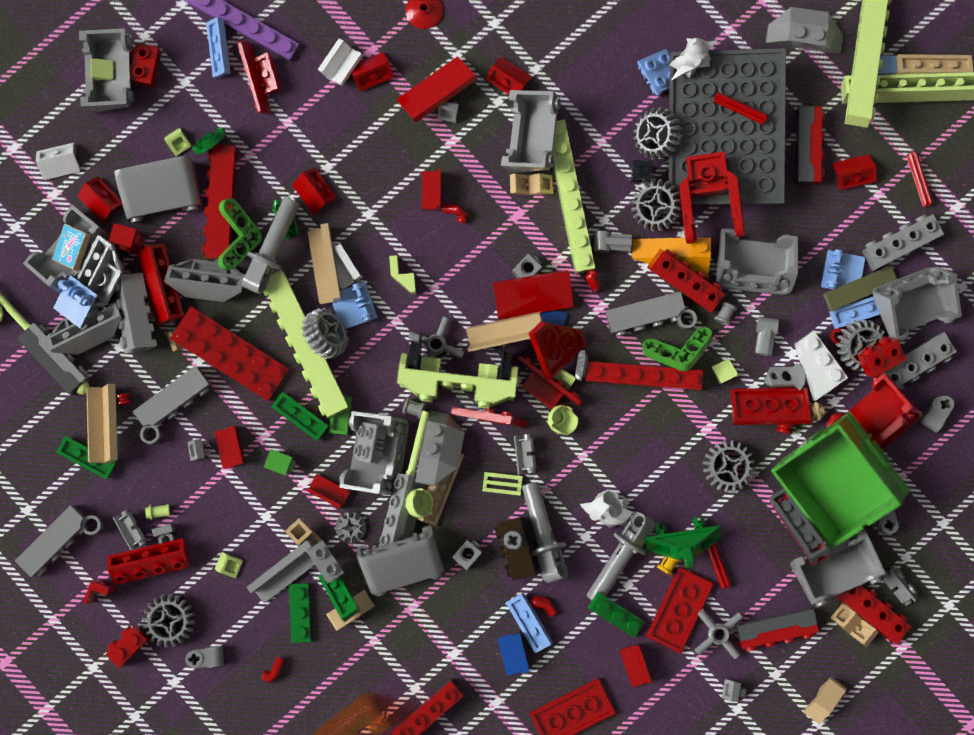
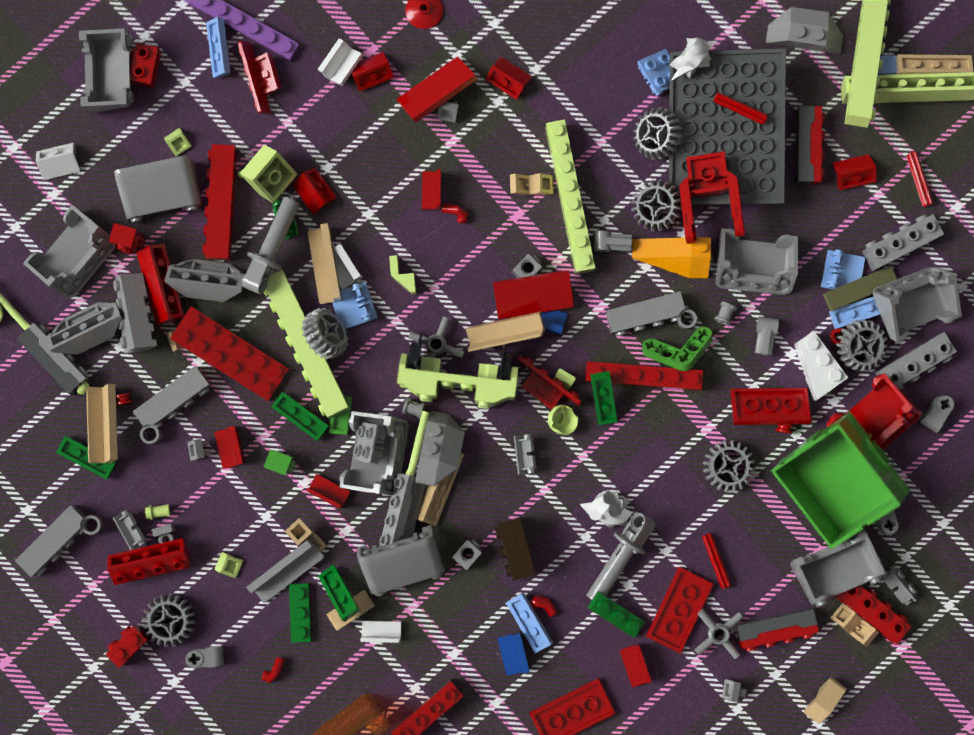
tile [52,223,91,271] -> none
light blue hinge [54,275,97,328] -> none
light grey wedge [76,235,124,309] -> none
red panel [78,176,122,223] -> none
red panel [82,579,117,605] -> none
yellowish green slope [91,59,114,80] -> none
green tile [192,127,227,155] -> none
bright green beam [218,198,262,270] -> none
light grey hinge [306,540,344,584] -> none
light grey gear [335,512,366,543] -> none
yellowish green hair [406,488,433,518] -> none
wing [451,407,527,429] -> none
yellowish green tile [482,472,523,496] -> none
light grey windscreen [501,90,561,172] -> none
light grey bush [504,531,521,549] -> none
light grey piece [522,482,568,583] -> none
red plate [528,321,587,380] -> none
light grey gear [575,350,588,381] -> none
red arm [585,269,600,293] -> none
black brick [630,160,653,184] -> none
green connector [644,516,722,568] -> none
red brick [647,248,725,313] -> none
yellow bush [657,556,681,576] -> none
yellowish green slope [711,359,738,384] -> none
light grey piece [764,363,806,391] -> none
dark grey piece [769,488,830,567] -> none
tan plate [810,402,825,422] -> none
red brick [857,336,907,378] -> none
none -> yellowish green piece [238,145,298,203]
none -> white panel [361,620,401,643]
none -> green plate [590,371,617,425]

